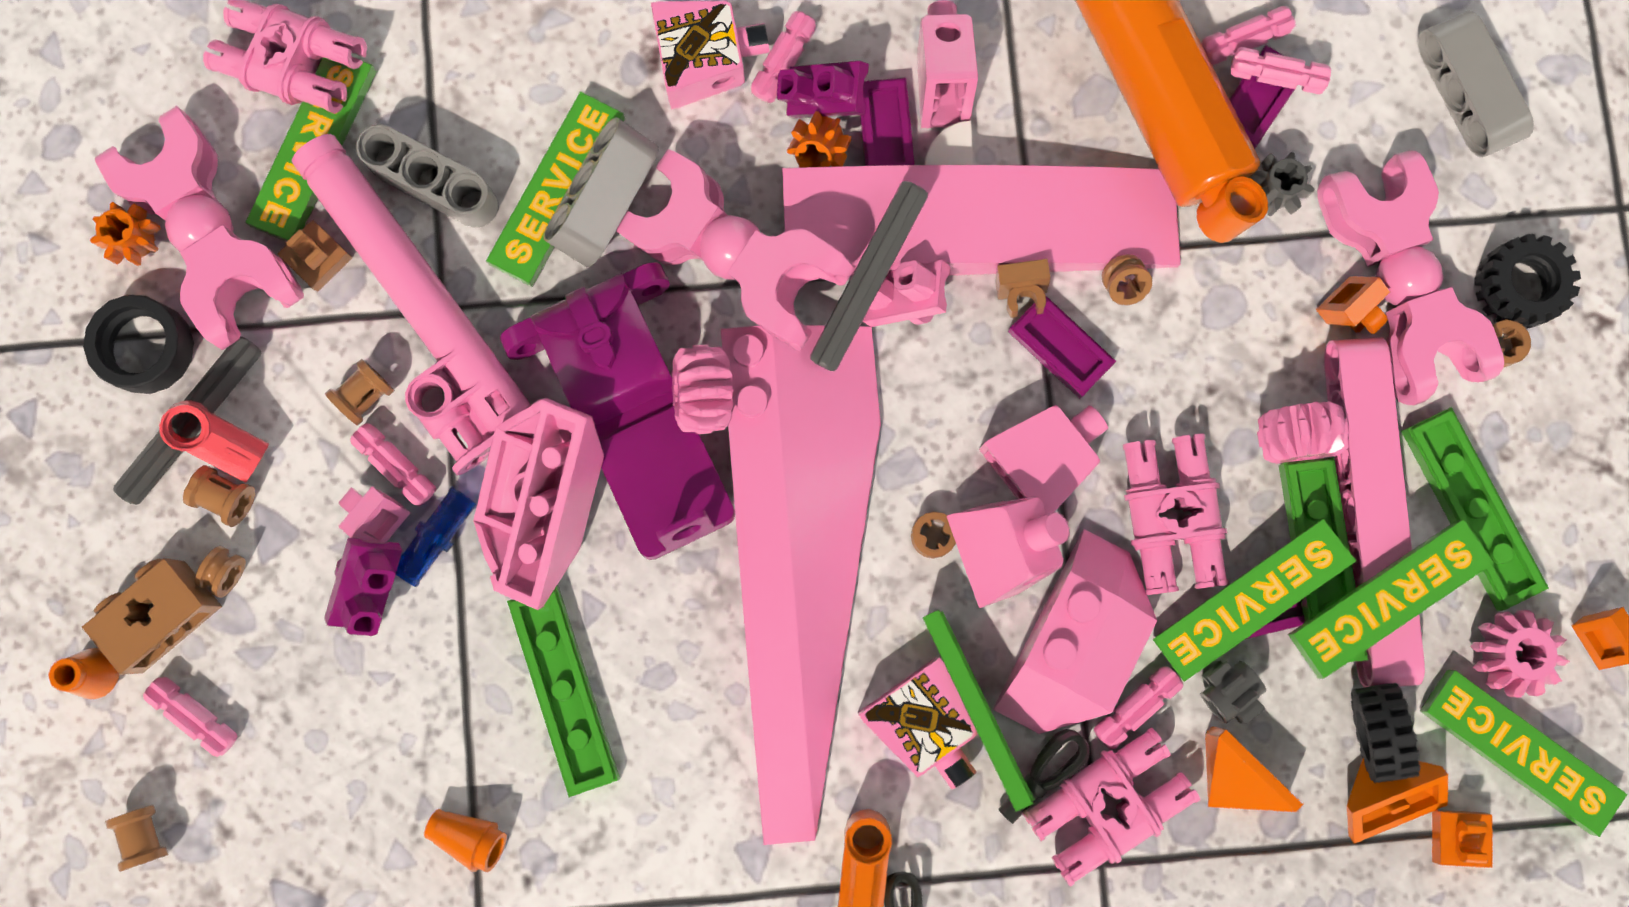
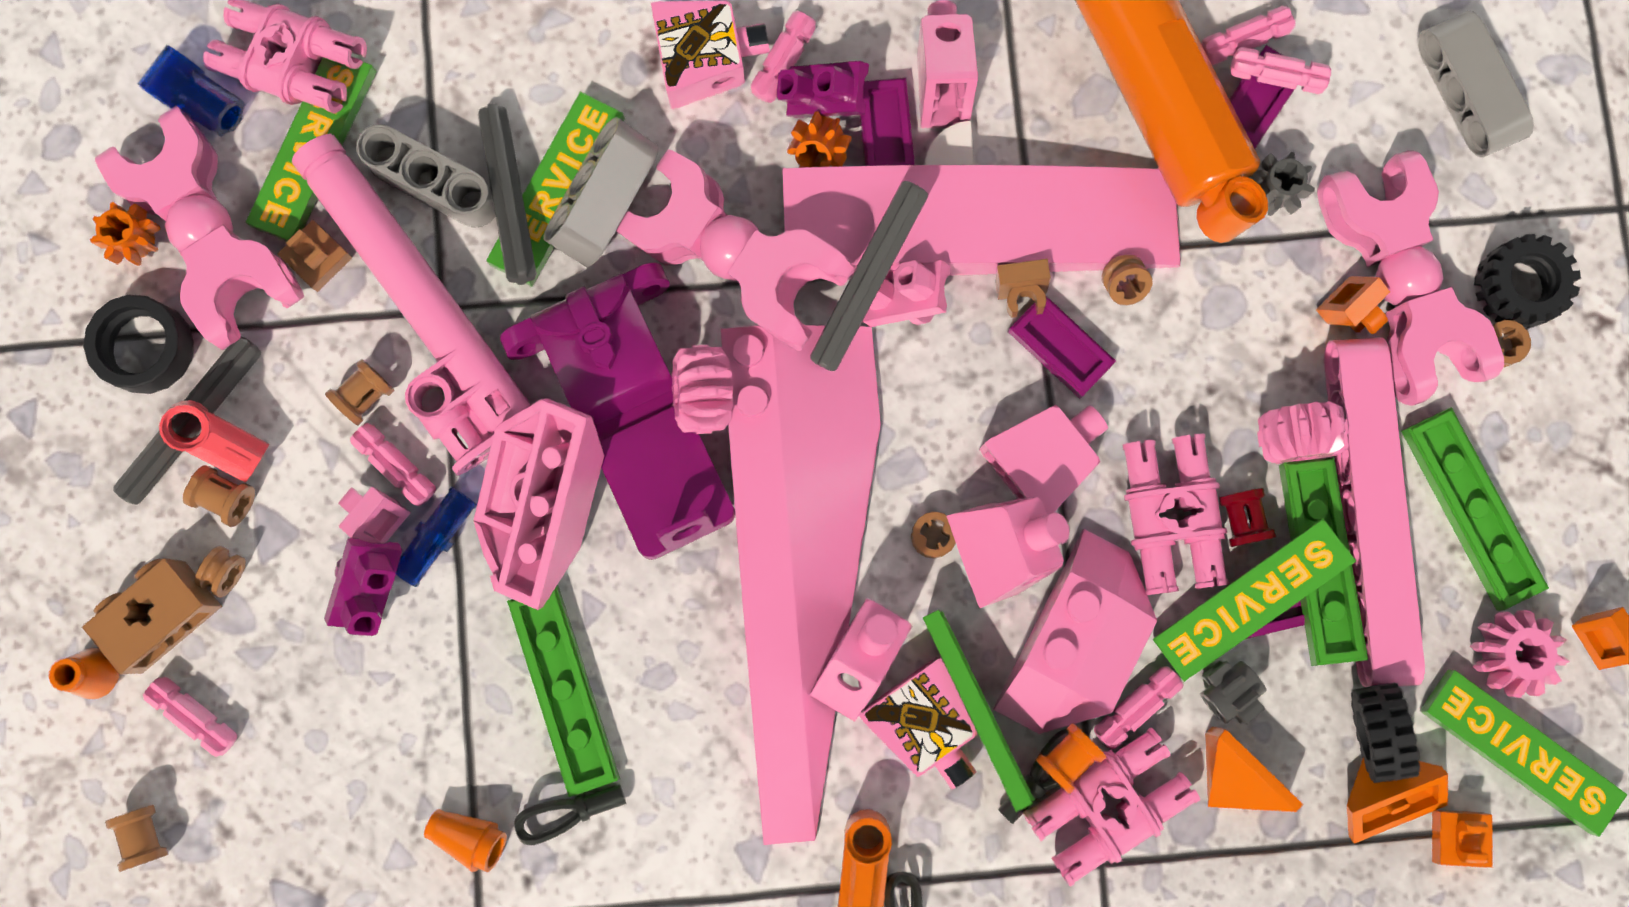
bright green tile [1288,519,1494,679] -> none
none -> clear blue piece [137,45,246,137]
none -> dark grey axle [478,103,537,285]
none -> pearl dark grey piece [514,784,627,845]
none -> bright pink torso [810,599,912,722]
none -> orange bush [1036,723,1107,795]
none -> dark red bush [1218,488,1276,547]

